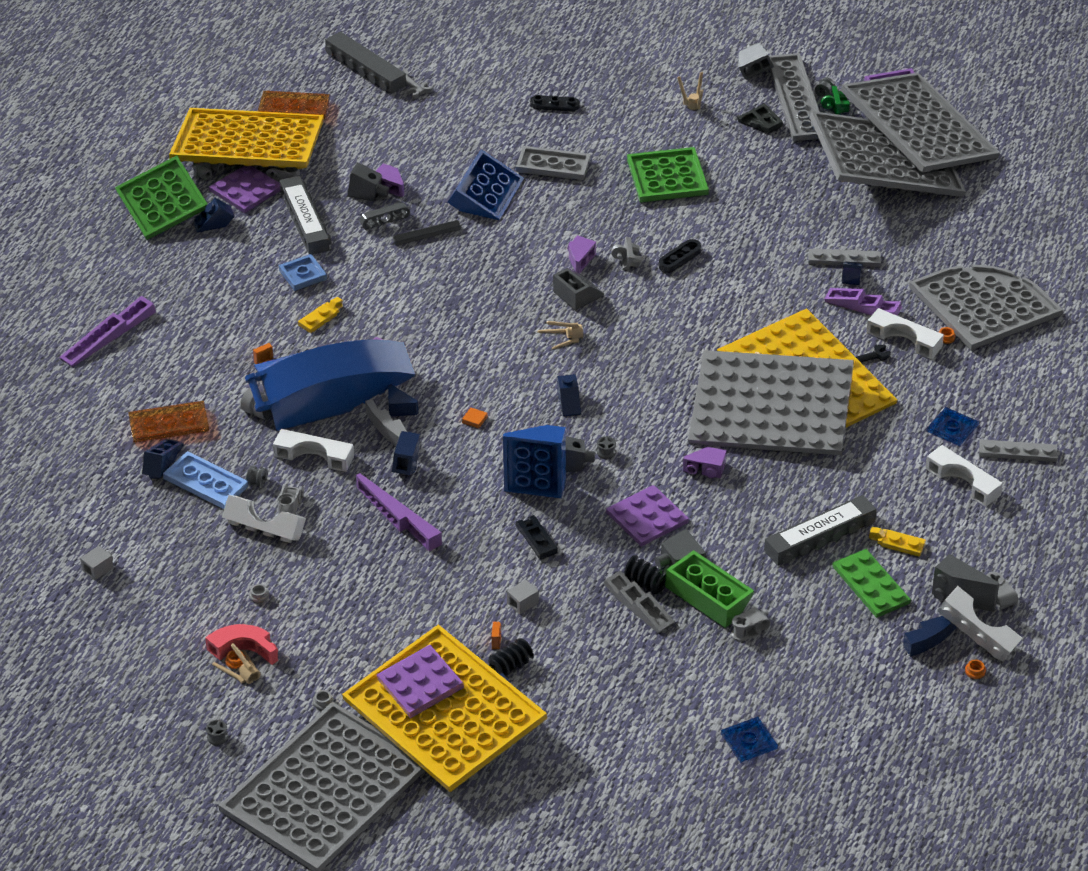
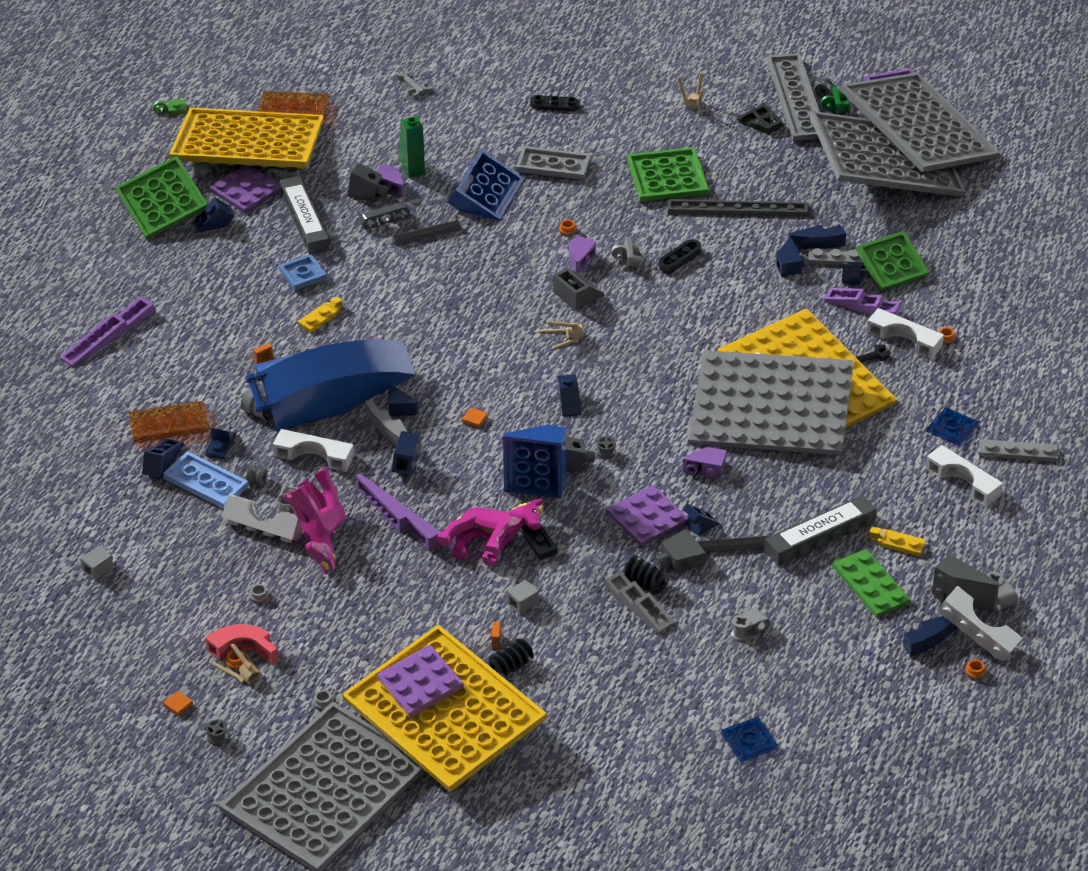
dark grey brick [325,32,406,94] -> none
bright green slope [665,550,754,628] -> none
dark grey torso [738,43,774,79] -> none
light grey plate [909,265,1063,350] -> none
none -> bright green plate [153,99,186,115]
none -> orange tile [163,691,193,716]
none -> dark blue slope [205,428,237,459]
none -> dark pink animal [282,467,345,574]
none -> green slope [398,116,425,178]
none -> dark pink animal [435,499,544,566]
none -> orange plate [559,219,577,235]
none -> dark grey tile [667,199,809,217]
none -> dark blue slope [683,503,720,536]
none -> dark grey axle [697,535,770,552]
none -> dark blue slope [776,238,804,276]
none -> dark blue slope [788,225,847,249]
none -> bright green plate [856,231,929,292]

